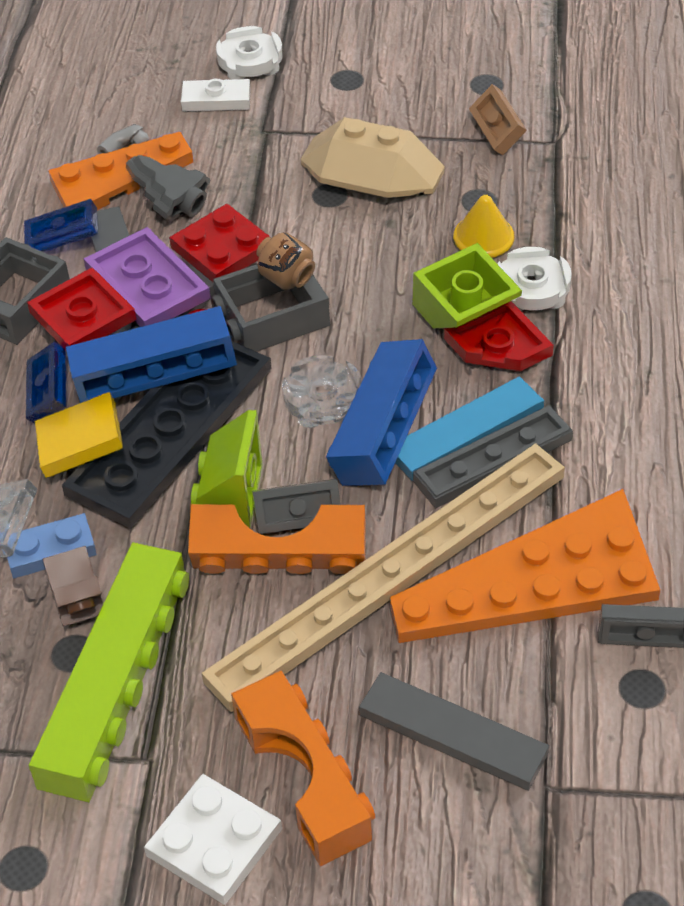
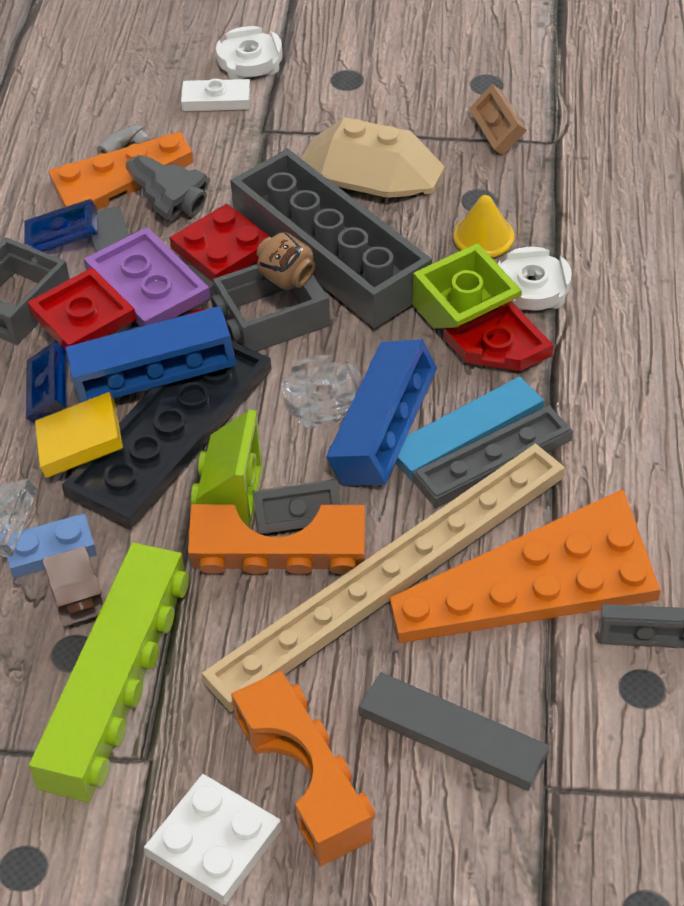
none -> dark grey brick [230,148,432,328]

